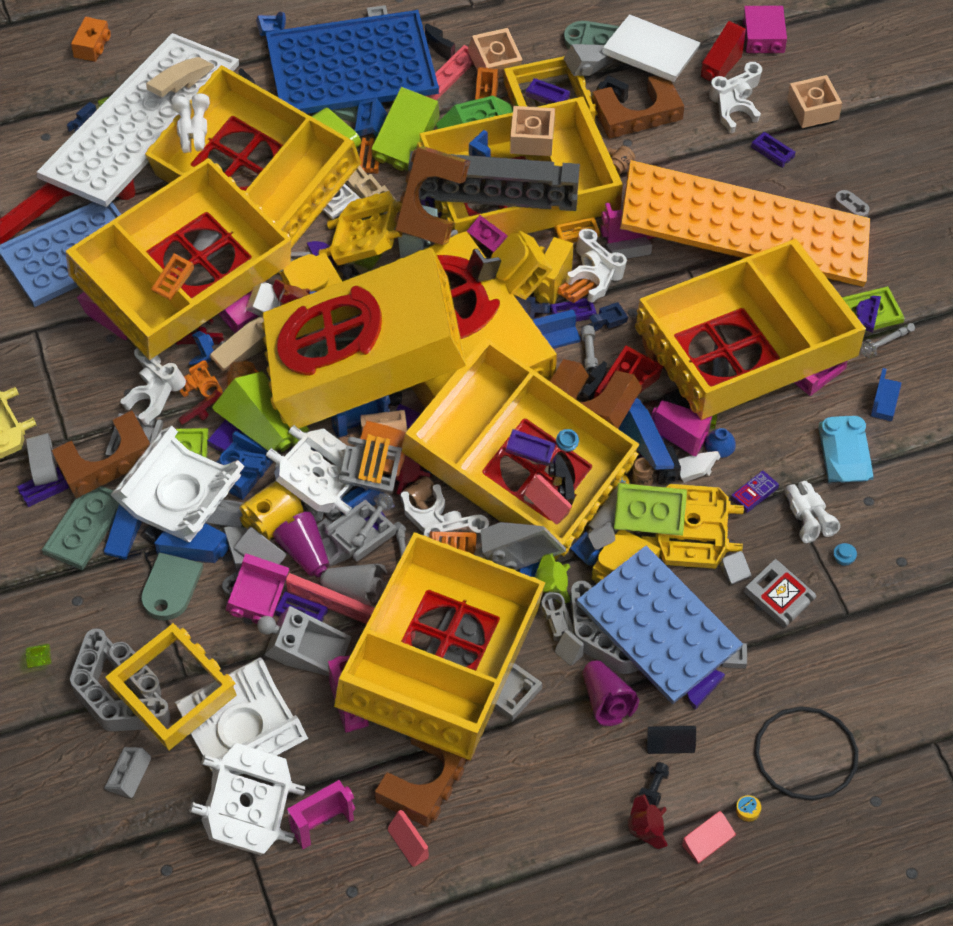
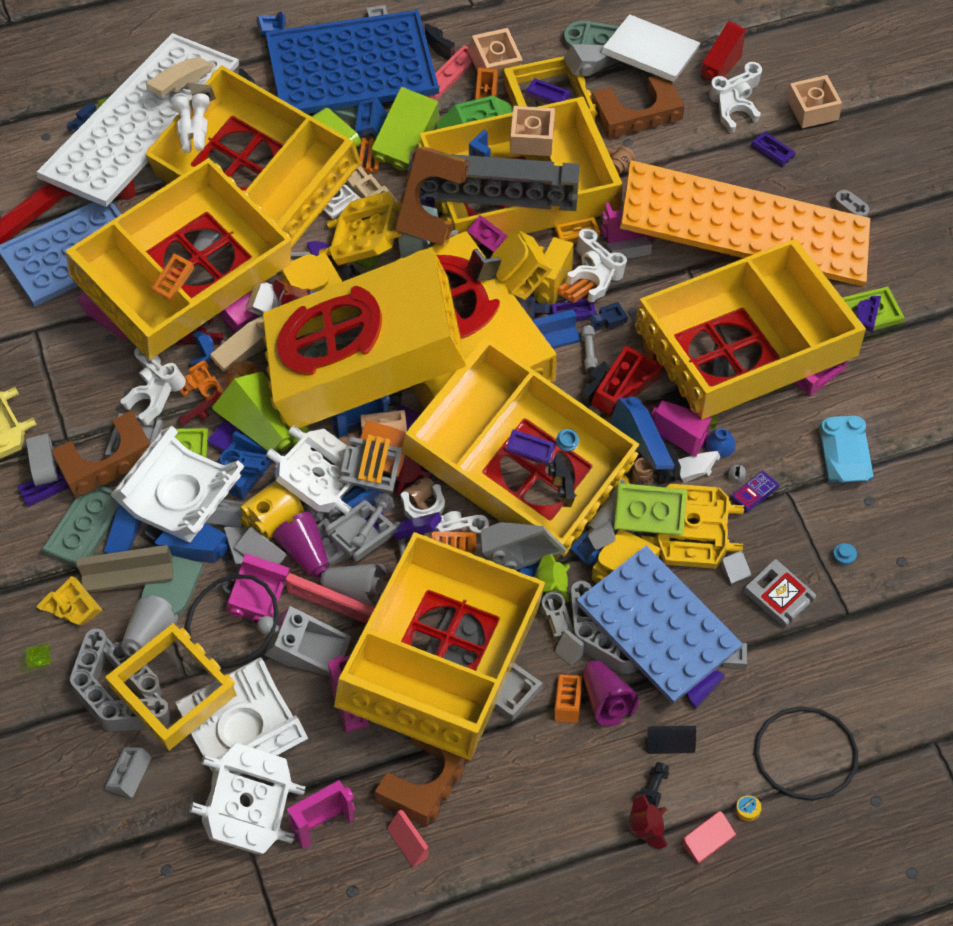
orange brick [71,17,111,62] -> none
dark purple tile [275,592,328,622] -> none
coral slope [525,475,572,524] -> none
dark orange arch [550,359,642,429] -> none
black bracket [596,75,629,103] -> none
dark pink panel [743,6,787,53] -> none
white piece [785,481,840,543] -> none
piece [860,323,915,359] -> none
blue panel [871,368,901,421] -> none
none -> yellow slope [37,576,103,625]
none -> dark tan panel [77,545,173,593]
none -> light grey cone [121,595,178,657]
none -> black piece [186,574,279,668]
none -> dark tan slope [188,83,216,101]
none -> dark purple tile [393,512,442,540]
none -> orange slope [555,674,583,723]
none -> light grey hinge [728,464,746,484]

